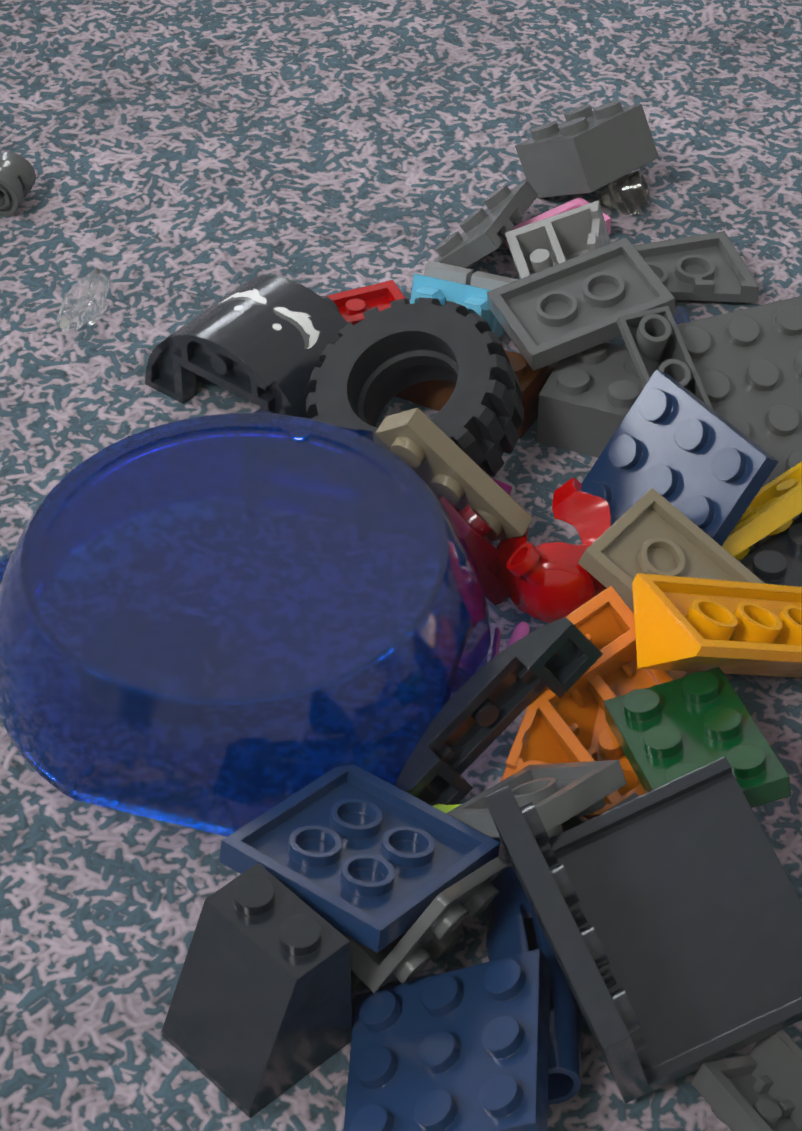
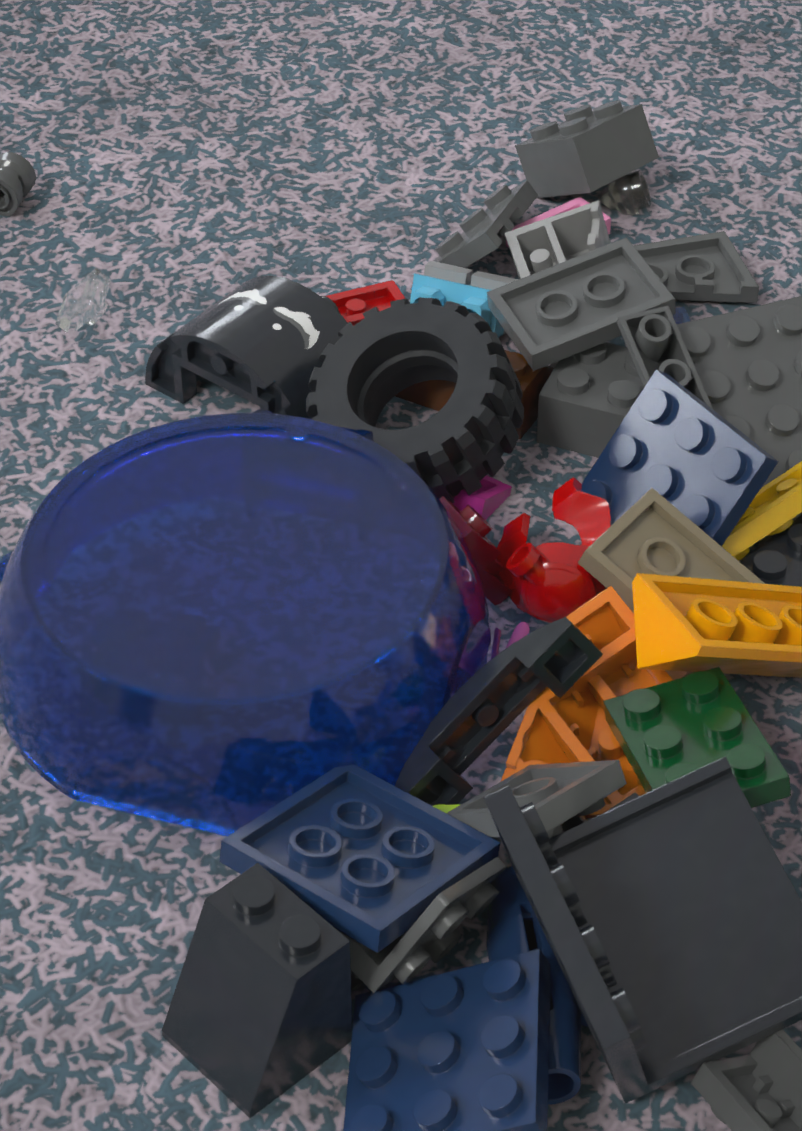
dark tan plate [375,407,533,542] -> none

